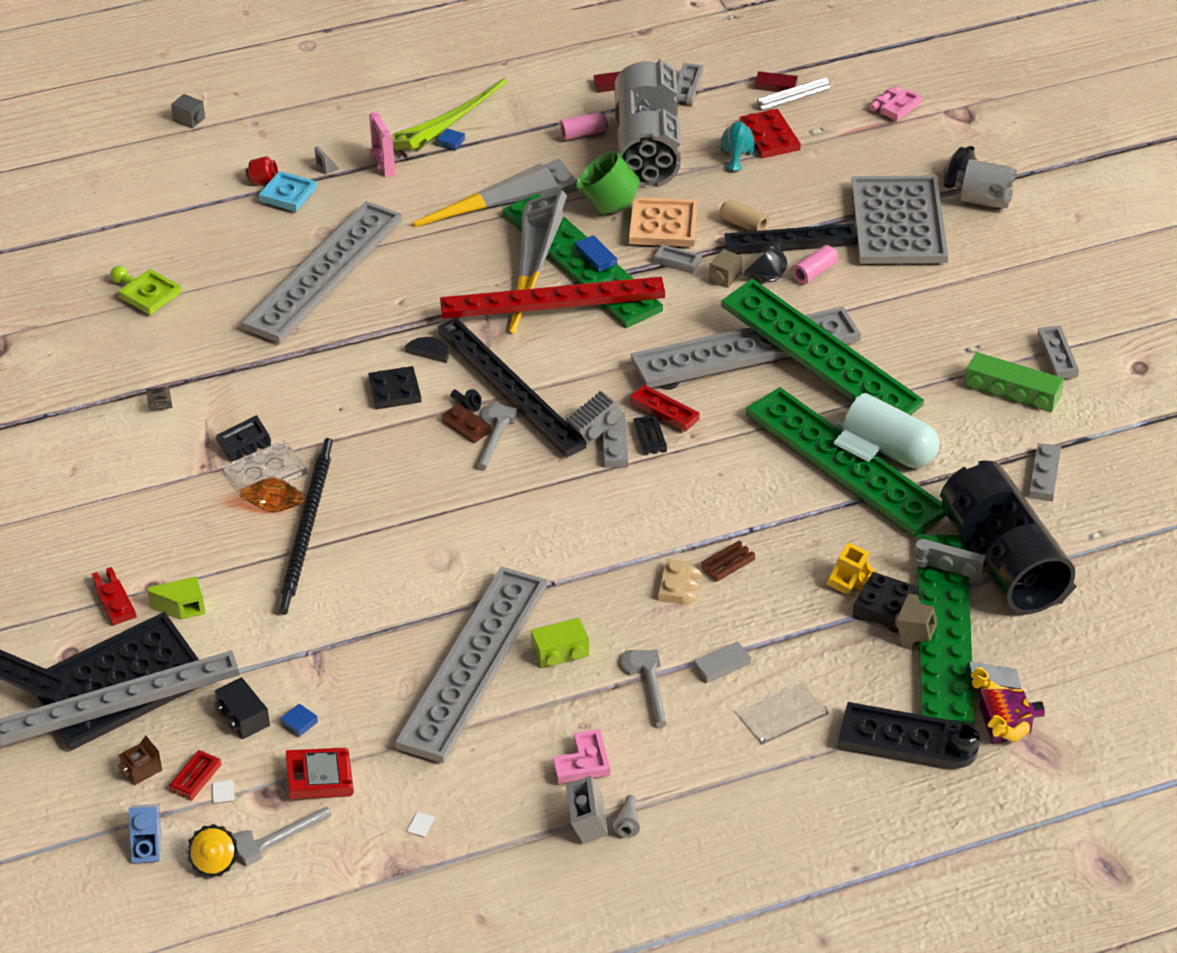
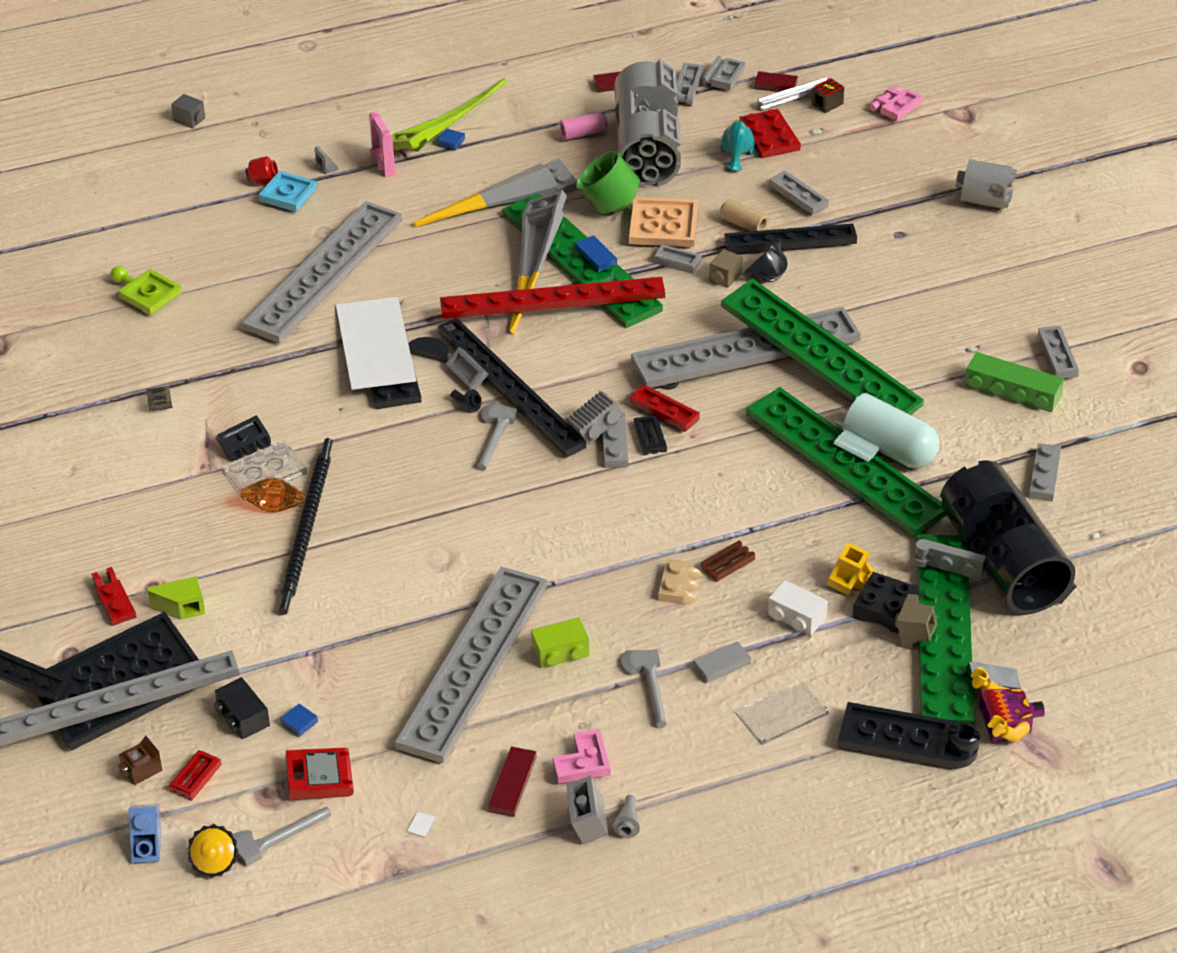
white sticker [212,780,235,803] -> none
copper plate [442,404,491,443] -> none
bright pink brick [792,245,838,285] -> none
light grey plate [851,176,948,264] -> none
black hat [943,146,977,188] -> none
none -> white sticker [336,297,416,390]
none -> light grey tile [445,347,488,390]
none -> dark red tile [488,746,537,817]
none -> light grey plate [703,56,745,90]
none -> white brick [768,580,828,636]
none -> light grey plate [769,171,829,216]
none -> dark brown brick [812,78,845,113]

